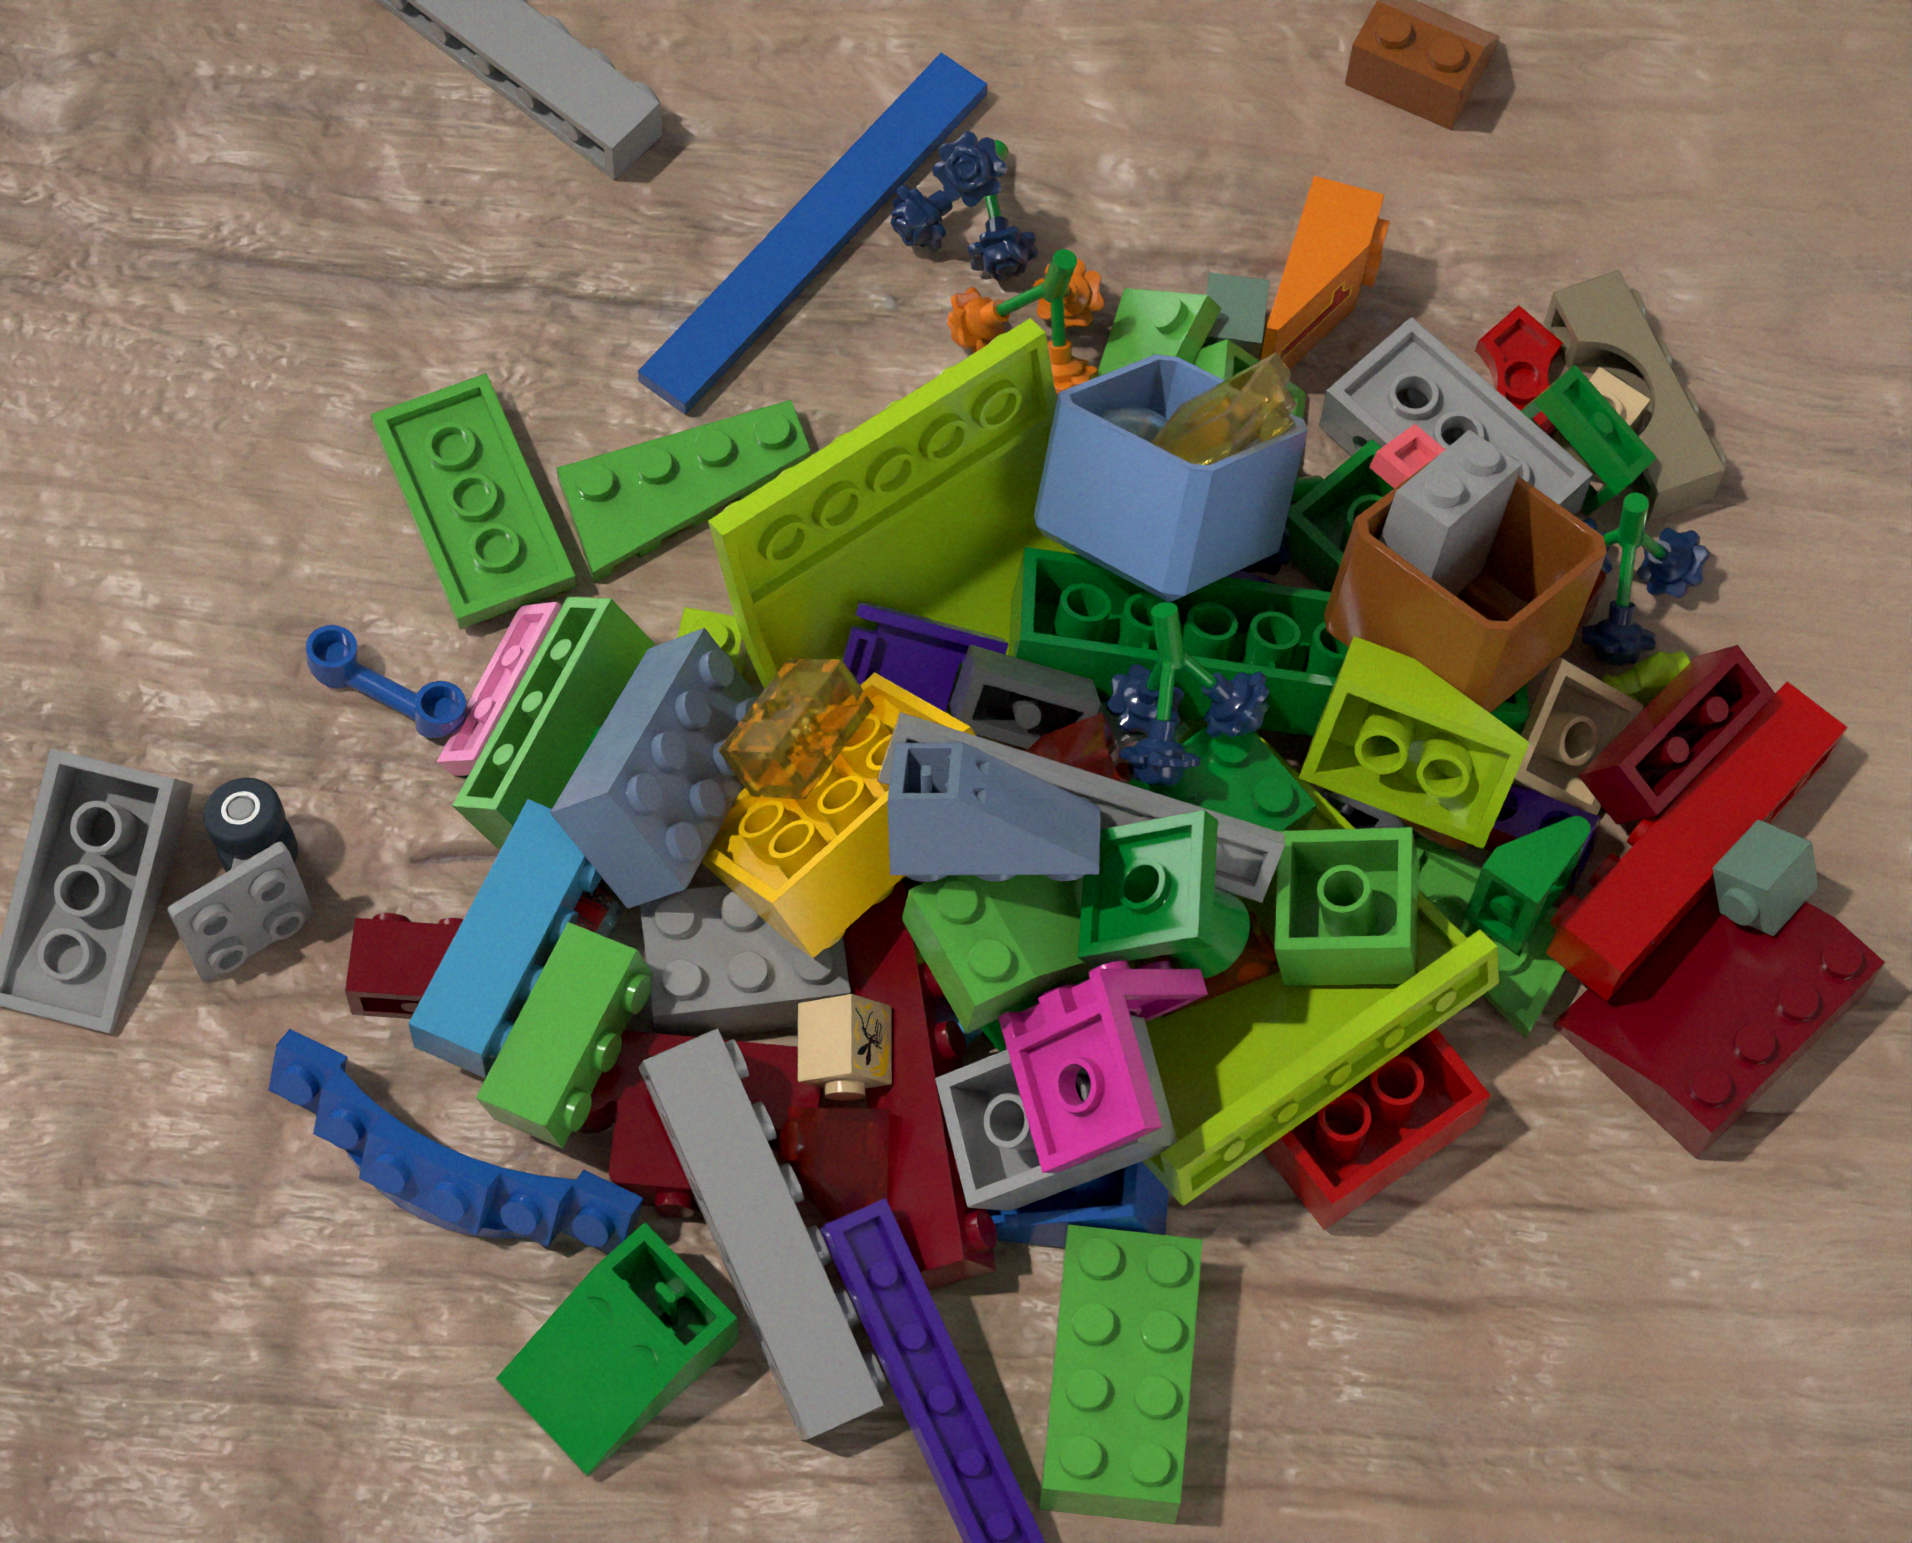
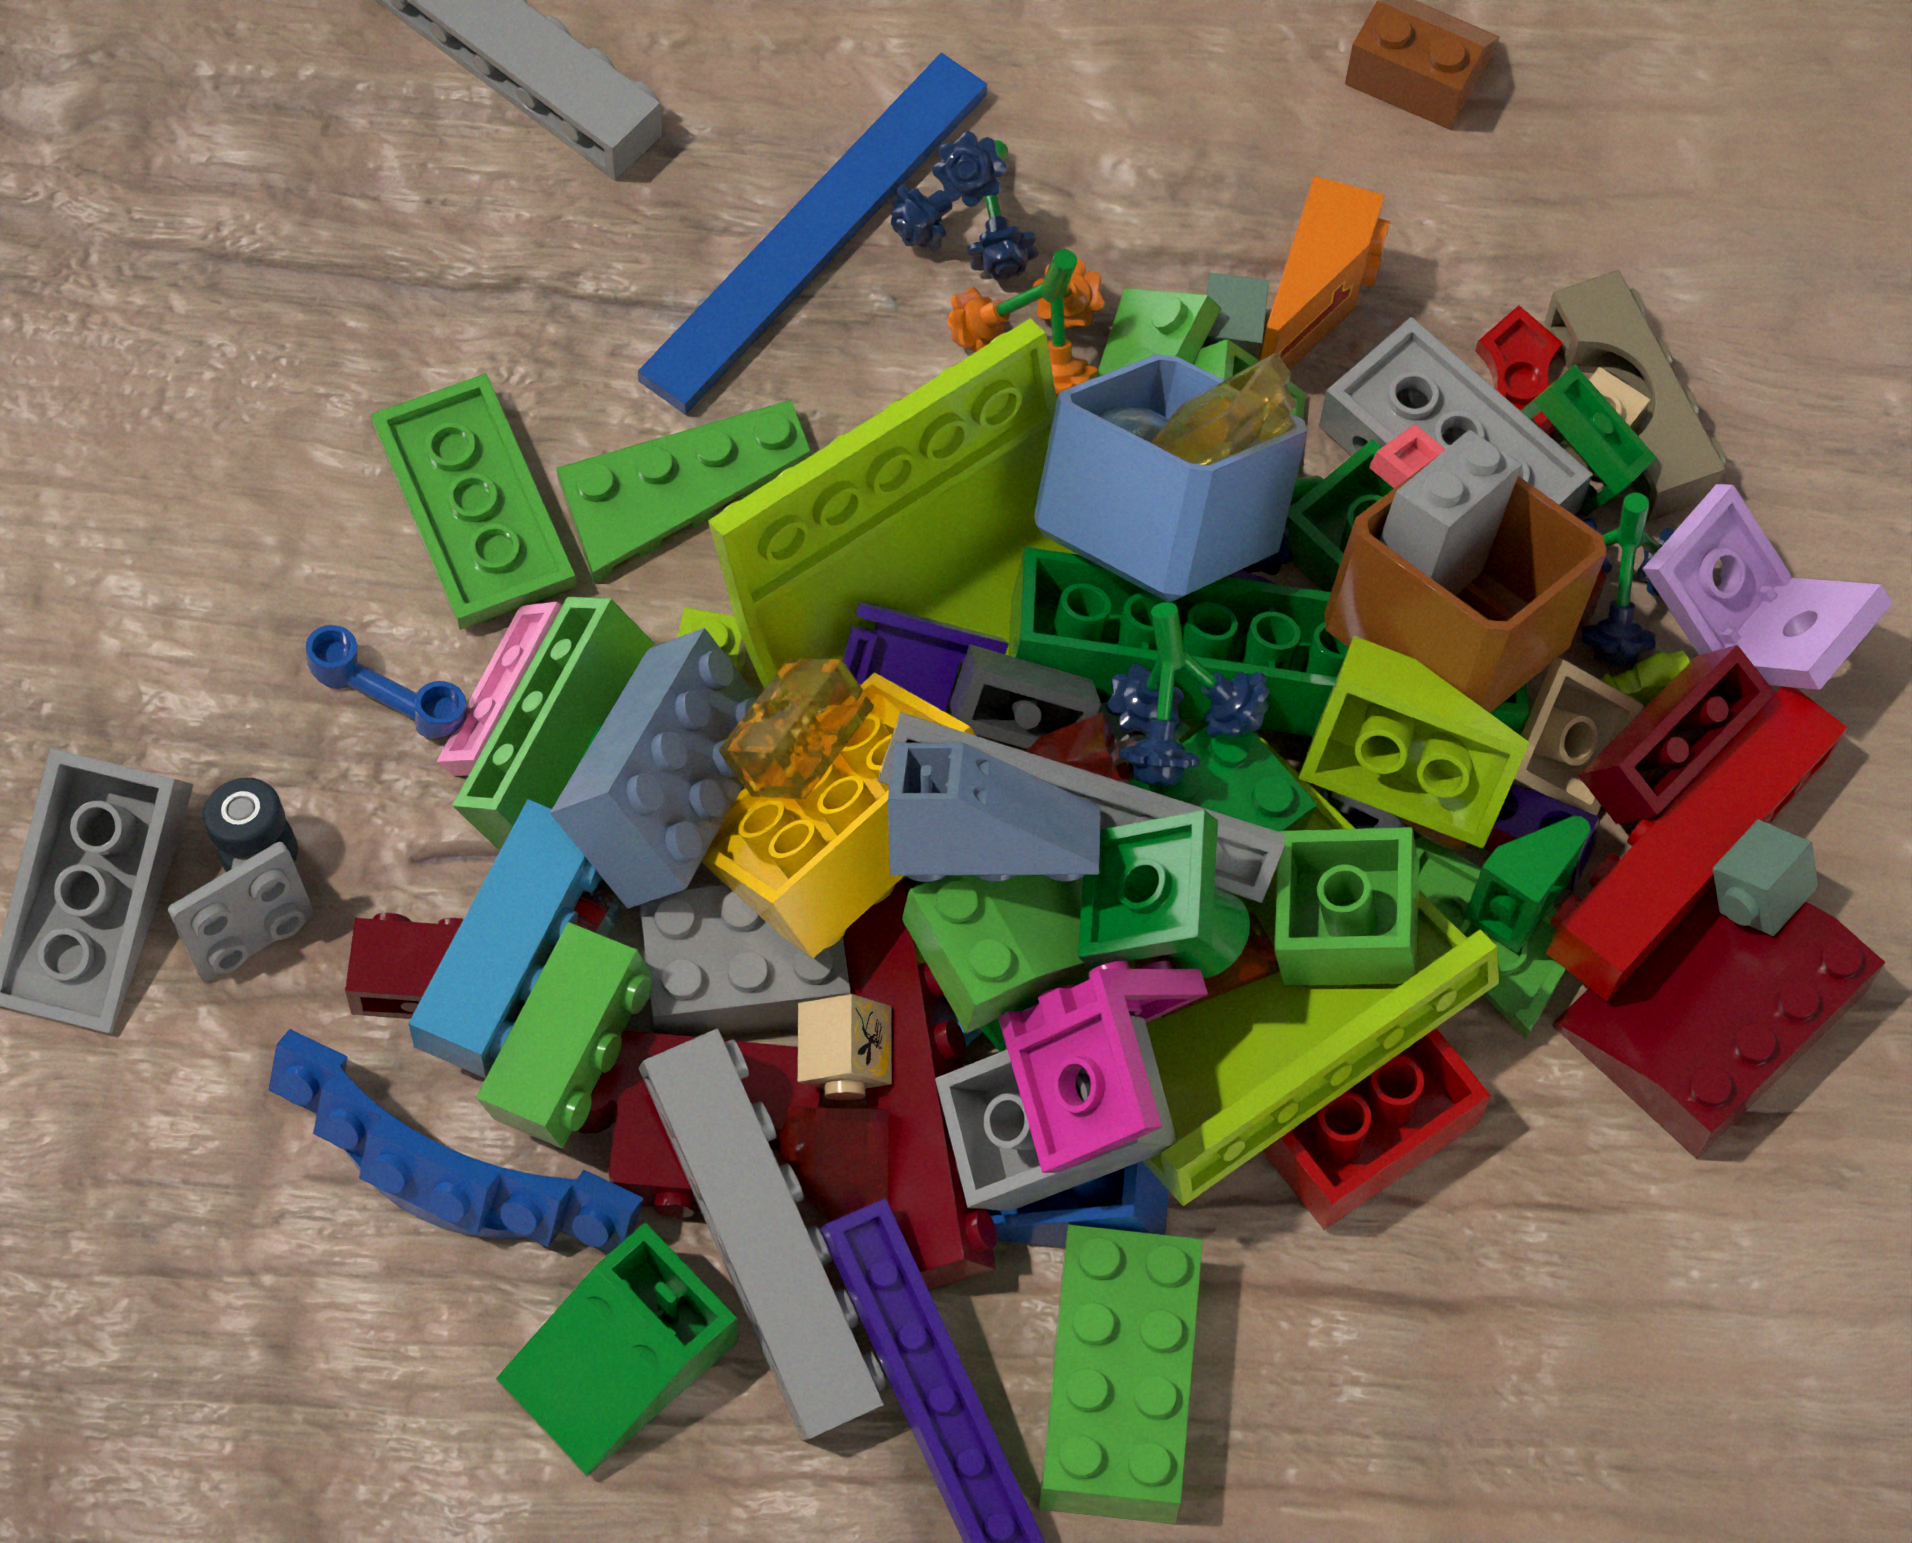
none -> lavender bracket [1642,484,1893,690]

